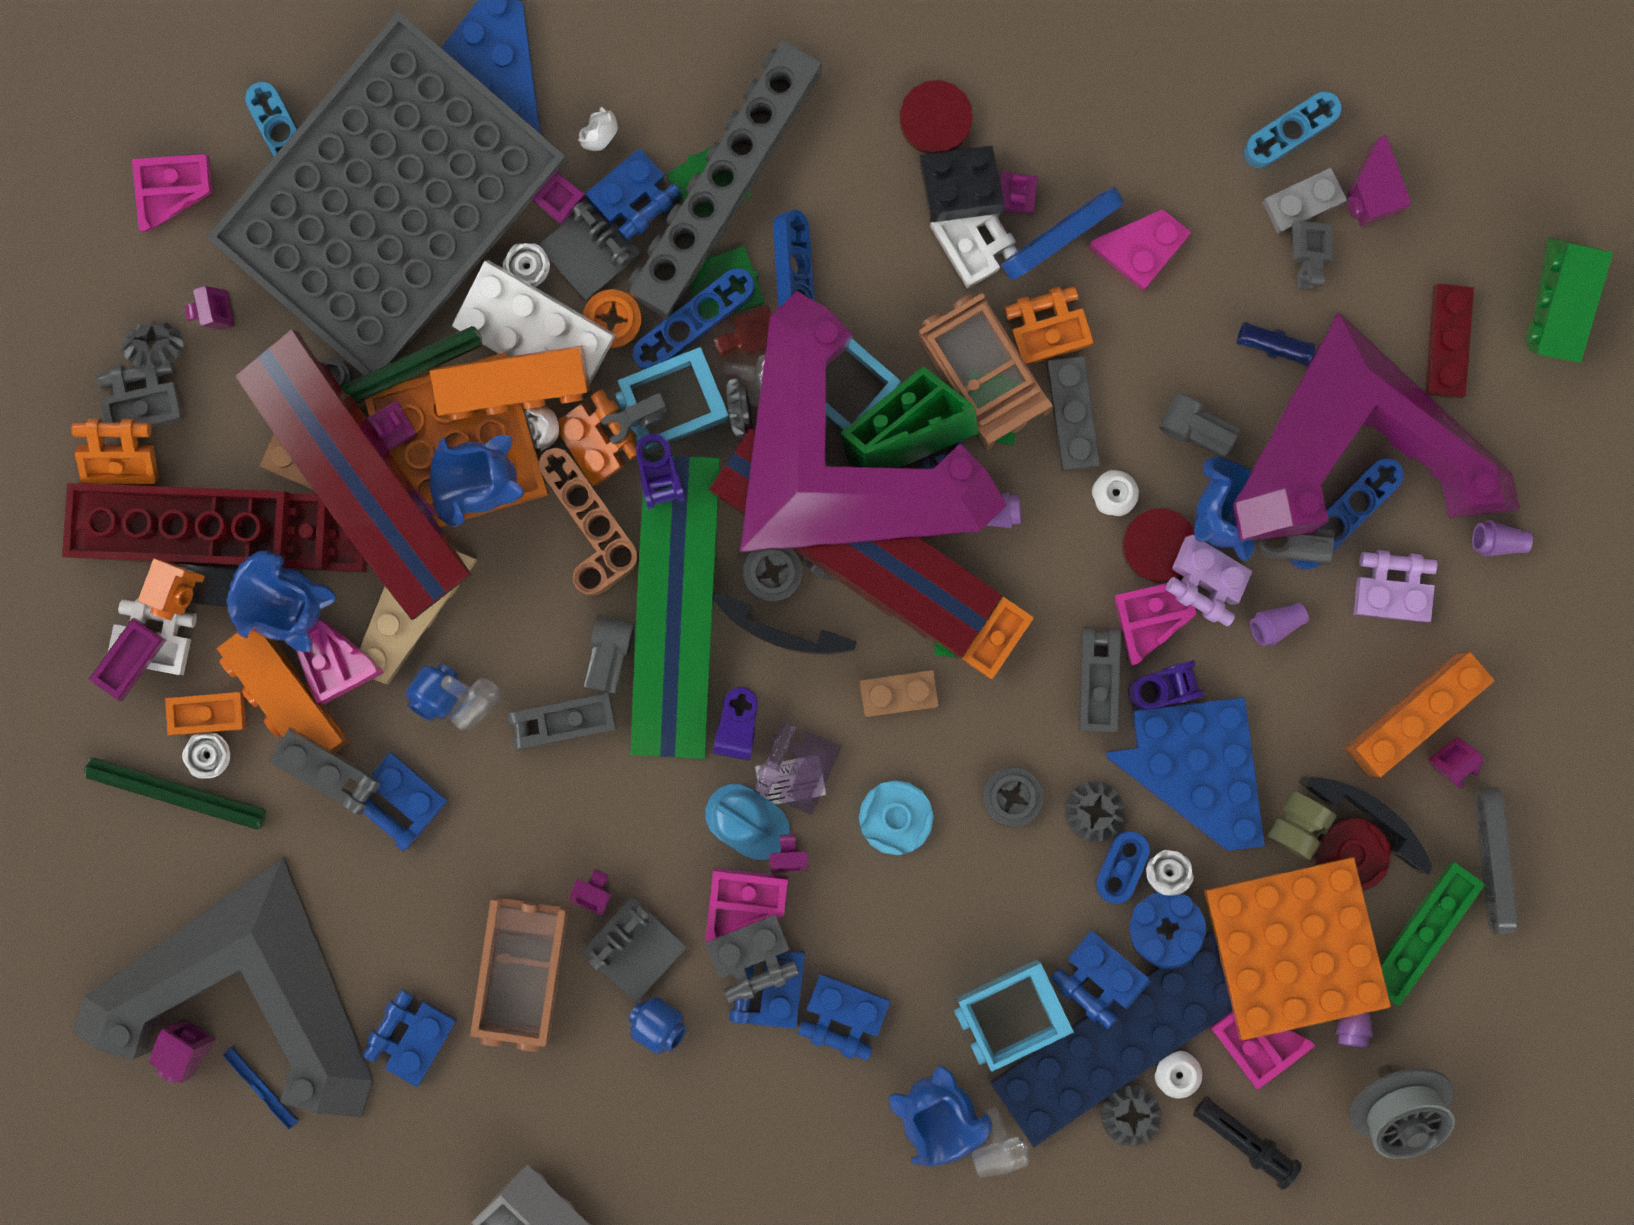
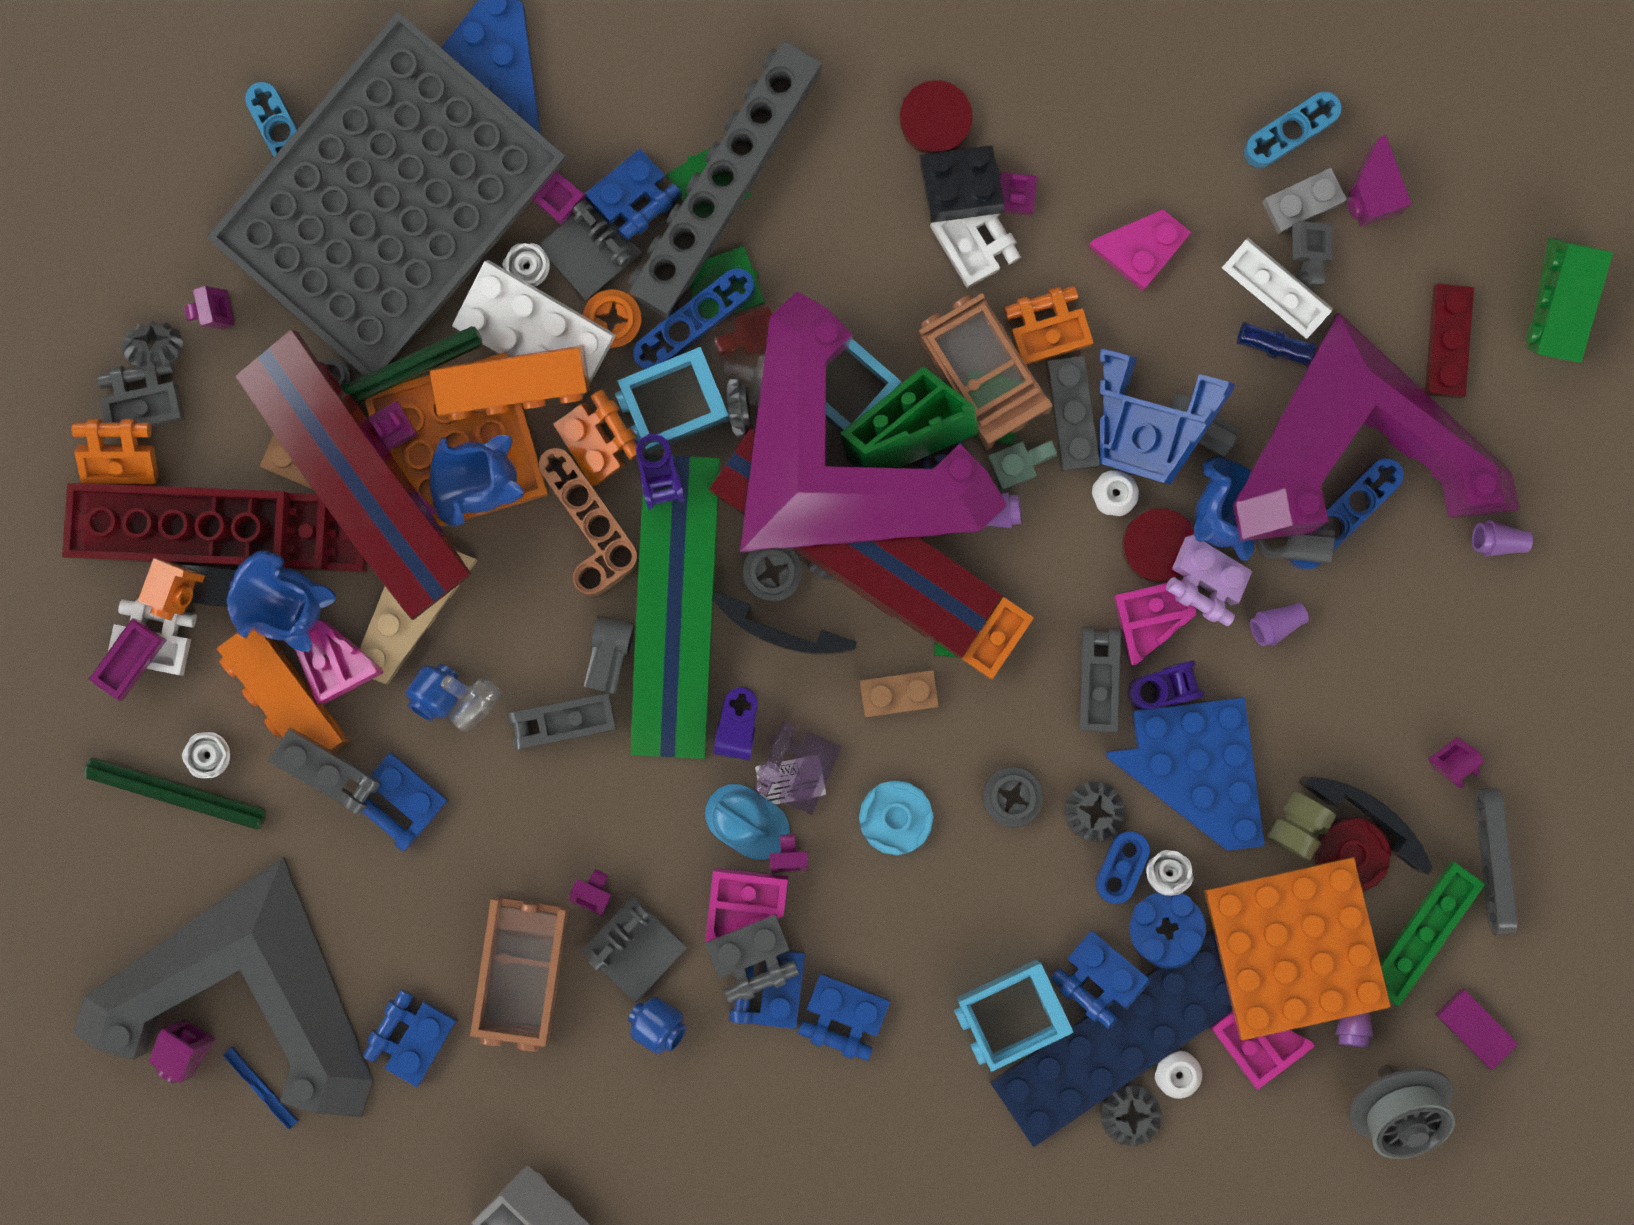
dark pink wing [132,154,213,232] -> none
orange plate [165,692,246,736] -> none
white plate [524,406,559,451] -> none
white plate [578,107,618,151] -> none
dark grey plate [601,393,668,444] -> none
blue beam [773,210,815,307] -> none
blue hair [888,1065,992,1167] -> none
clear piece [972,1107,1029,1178] -> none
blue beam [1000,186,1125,281] -> none
black pin [1193,1096,1302,1190] -> none
orange brick [1344,652,1495,778] -> none
lavender plate [1353,550,1438,623] -> none
none -> sand green plate [988,441,1057,491]
none -> wing [1100,348,1235,484]
none -> white plate [1222,238,1333,339]
none -> magenta tile [1435,988,1518,1070]

